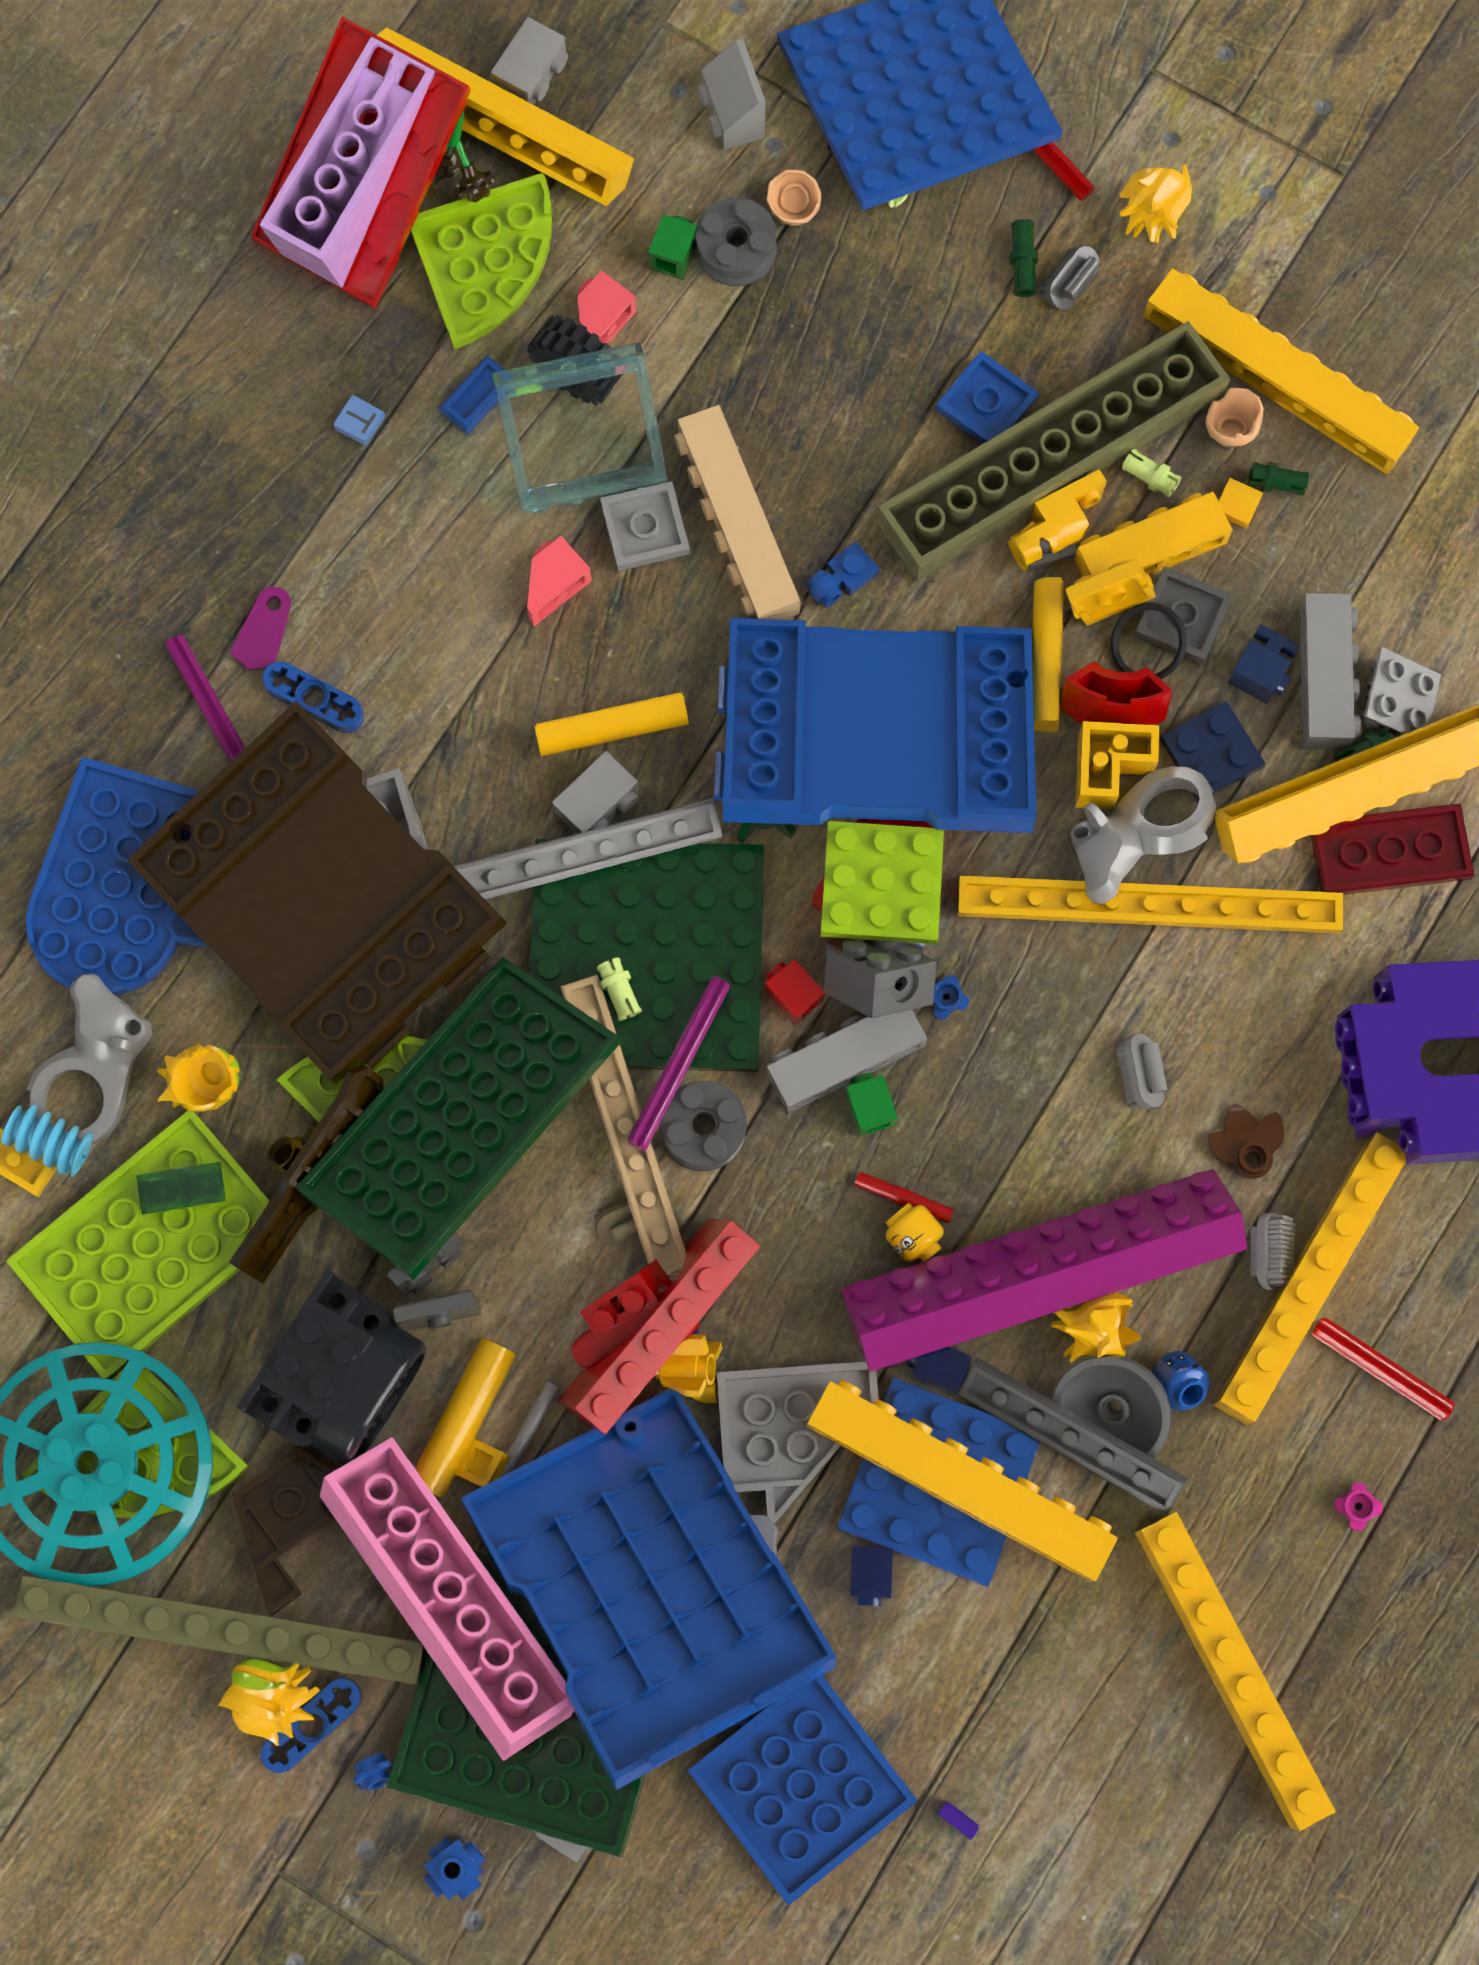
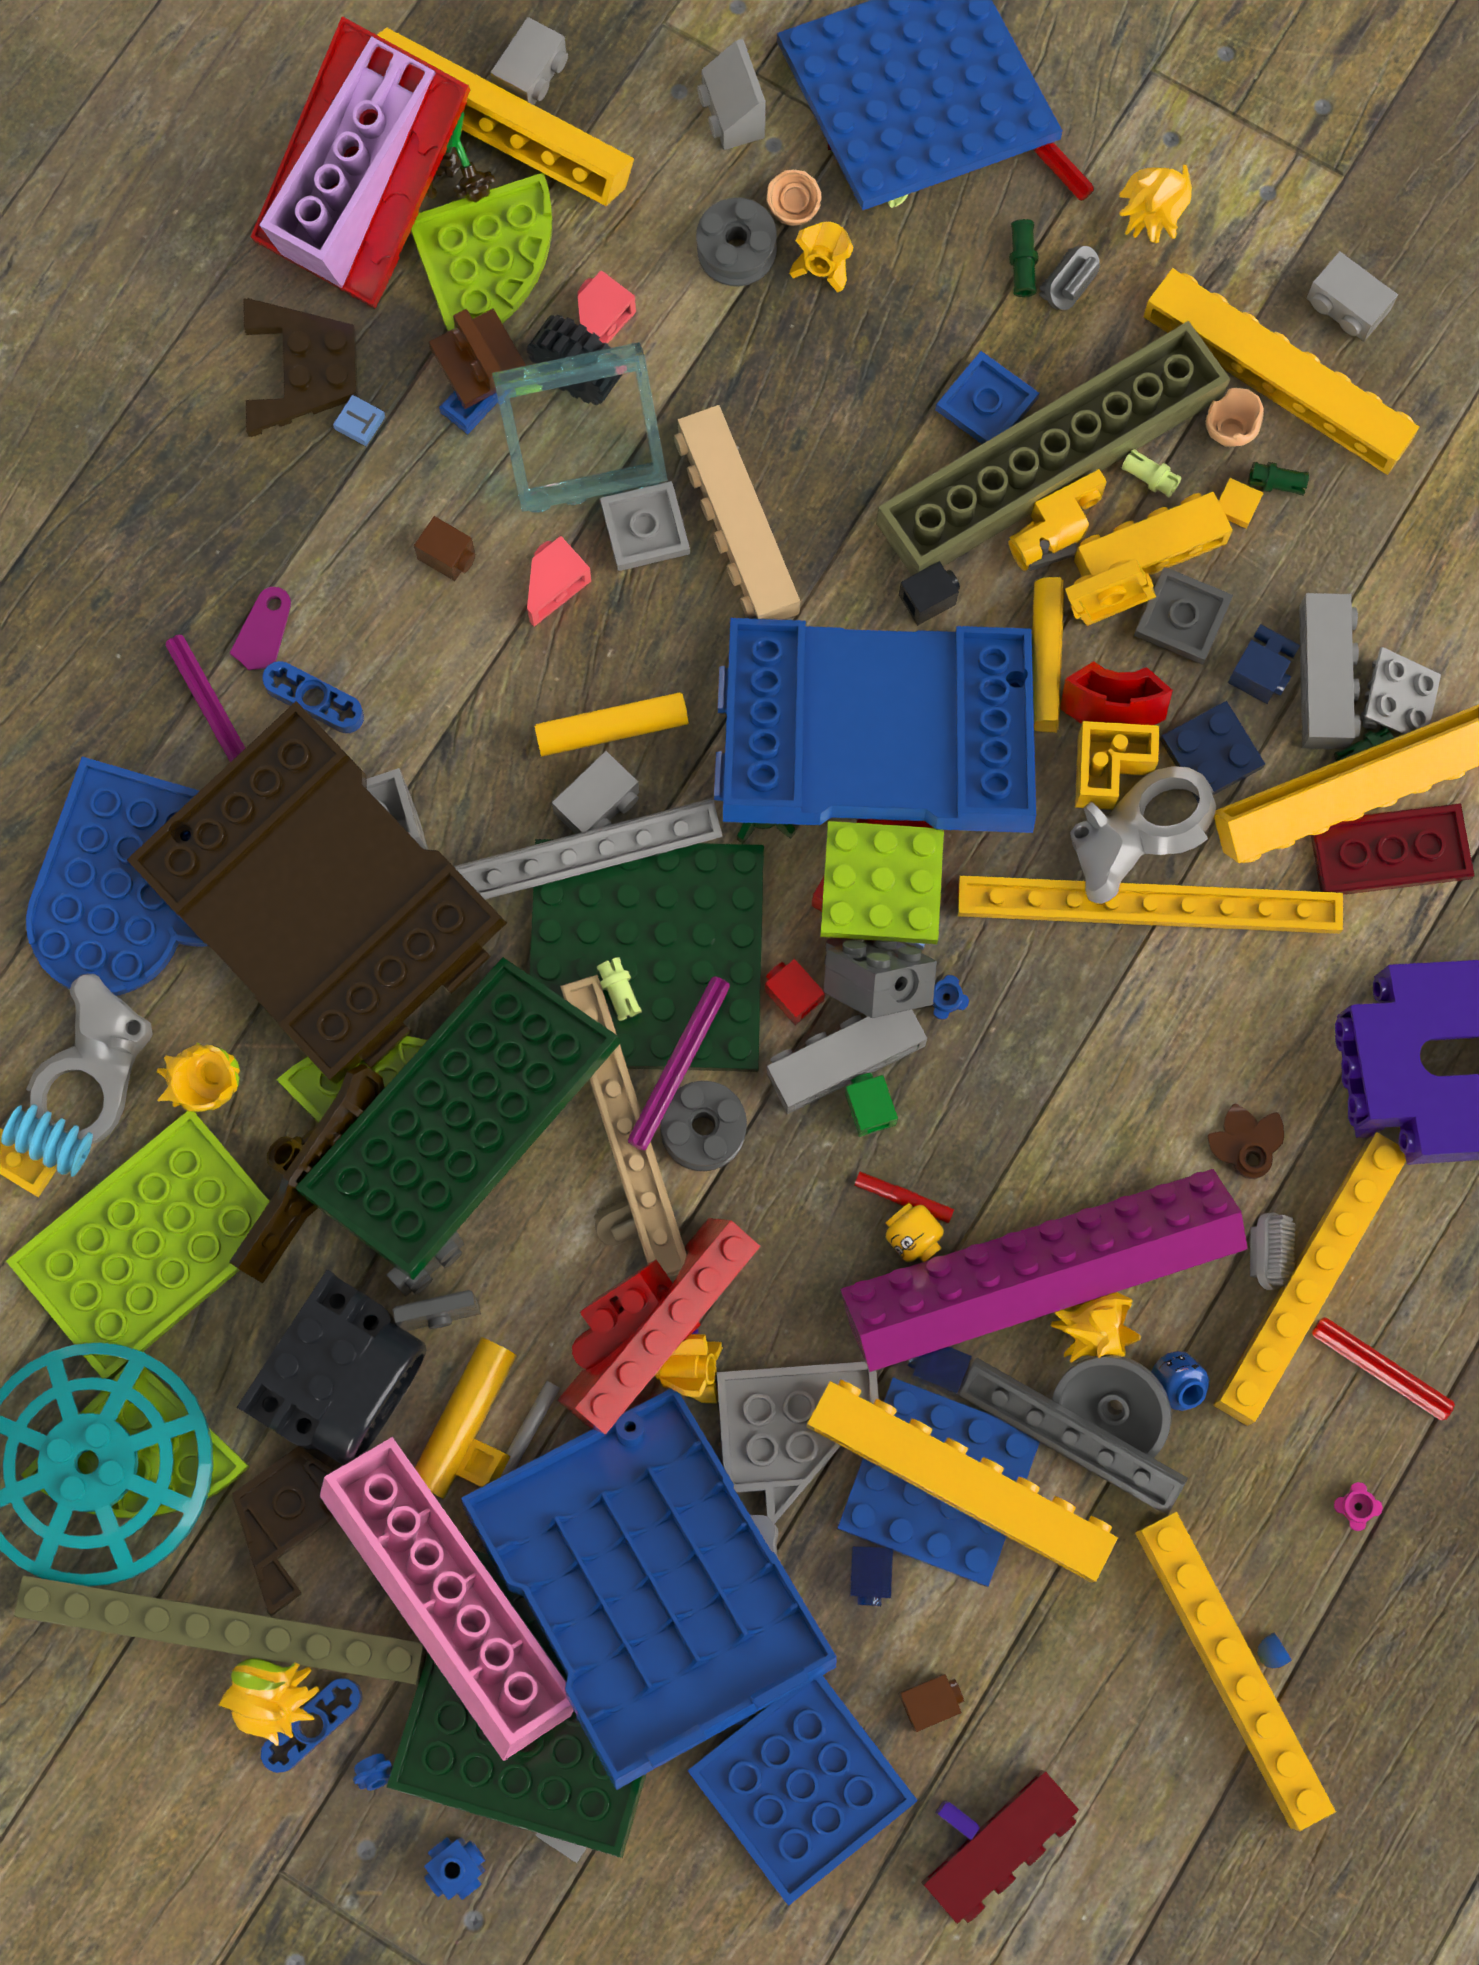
clear green slope [136,1162,226,1215] -> none
green brick [648,214,697,280] -> none
blue plate [806,542,880,608] -> none
black tyre [1111,602,1187,679] -> none
light grey piece [1116,1034,1168,1110] -> none
none -> dark brown wing [243,298,358,437]
none -> reddish brown brick [414,516,476,581]
none -> reddish brown bracket [429,308,529,409]
none -> yellow brick [789,222,854,292]
none -> reddish brown brick [898,1674,965,1732]
none -> black brick [899,561,960,626]
none -> dark red brick [921,1770,1079,1924]
none -> blue hinge [1257,1632,1292,1669]
none -> light grey brick [1306,251,1398,342]

